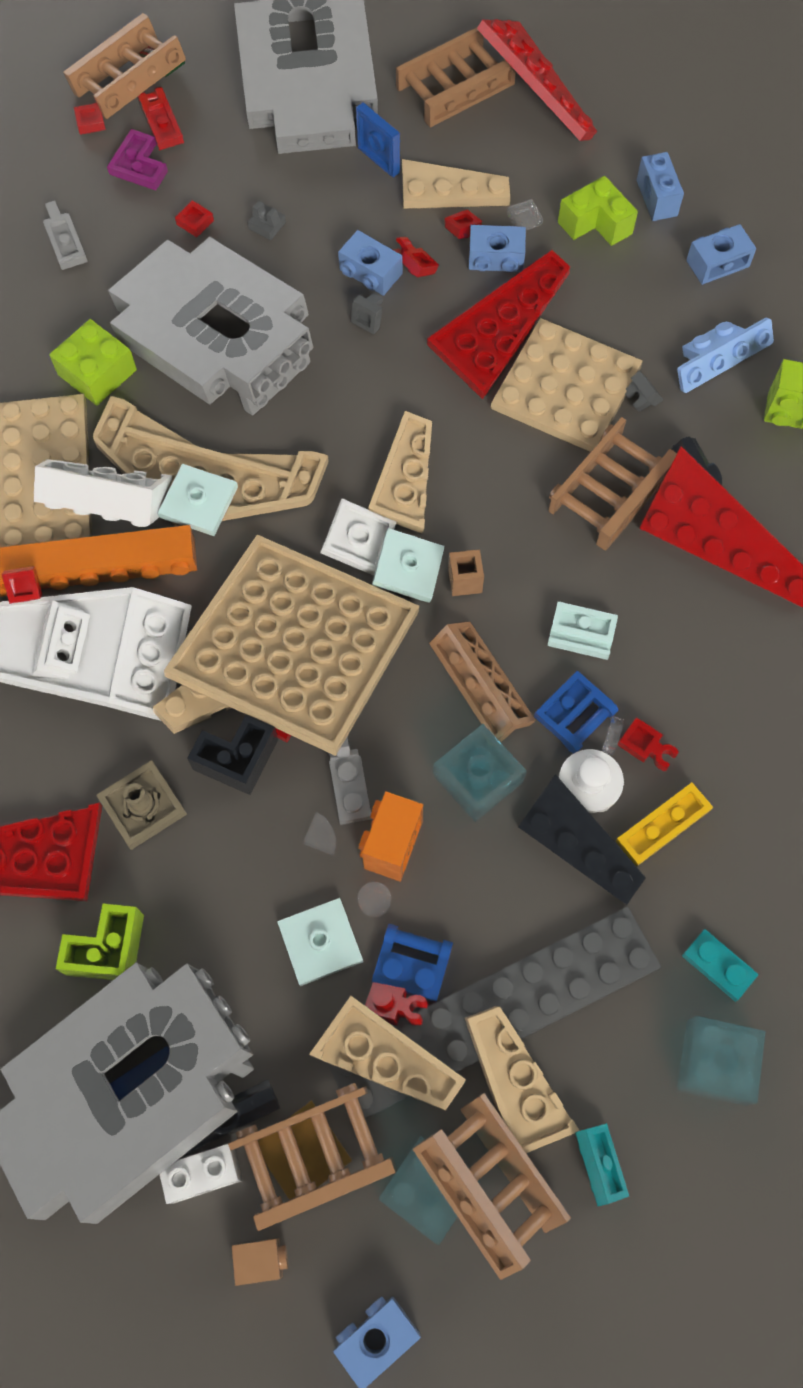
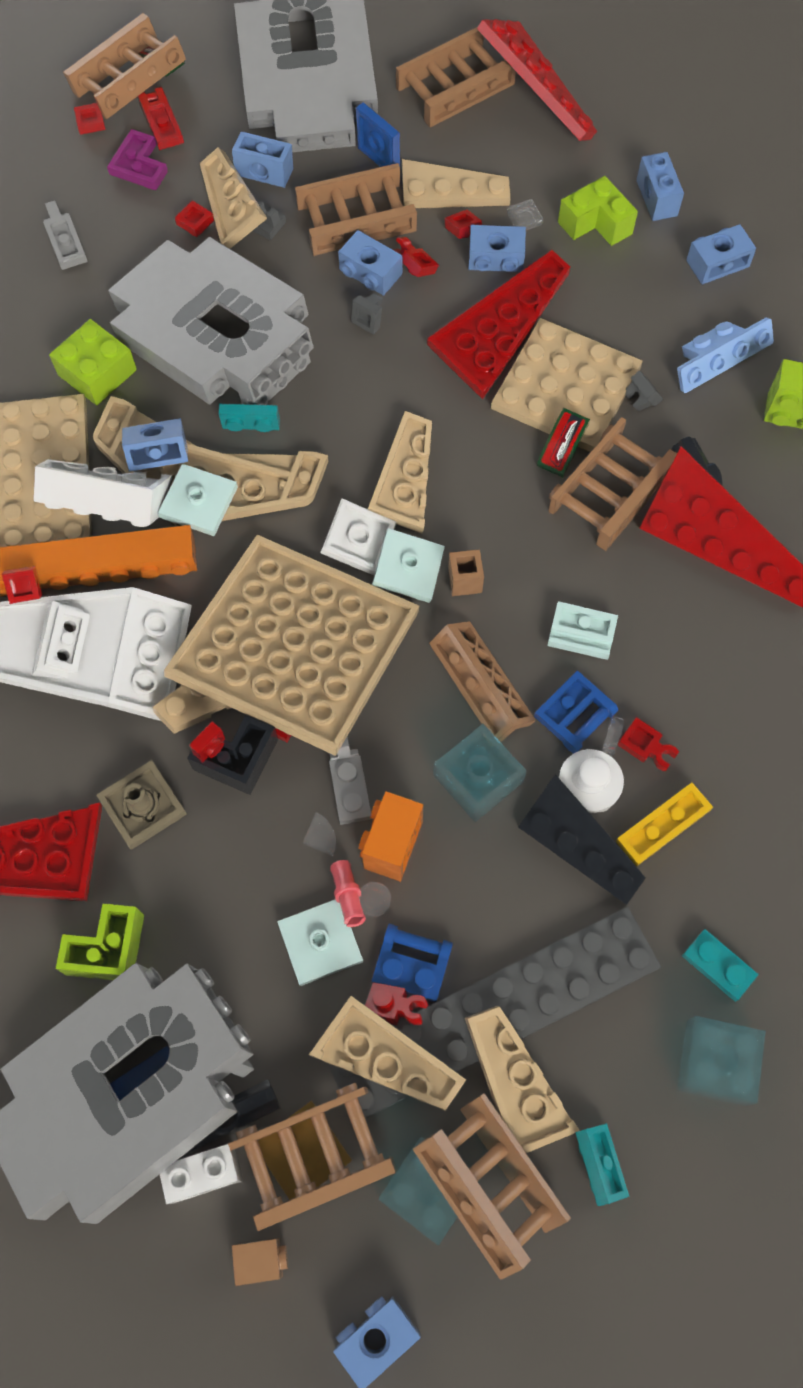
none -> medium blue brick [122,418,188,472]
none -> red plate [189,721,225,762]
none -> tan wing [200,147,267,249]
none -> teal plate [219,404,280,432]
none -> medium blue brick [232,131,293,188]
none -> medium nougat fence [295,163,417,256]
none -> coral pin [330,860,366,927]
none -> slope [537,408,590,478]

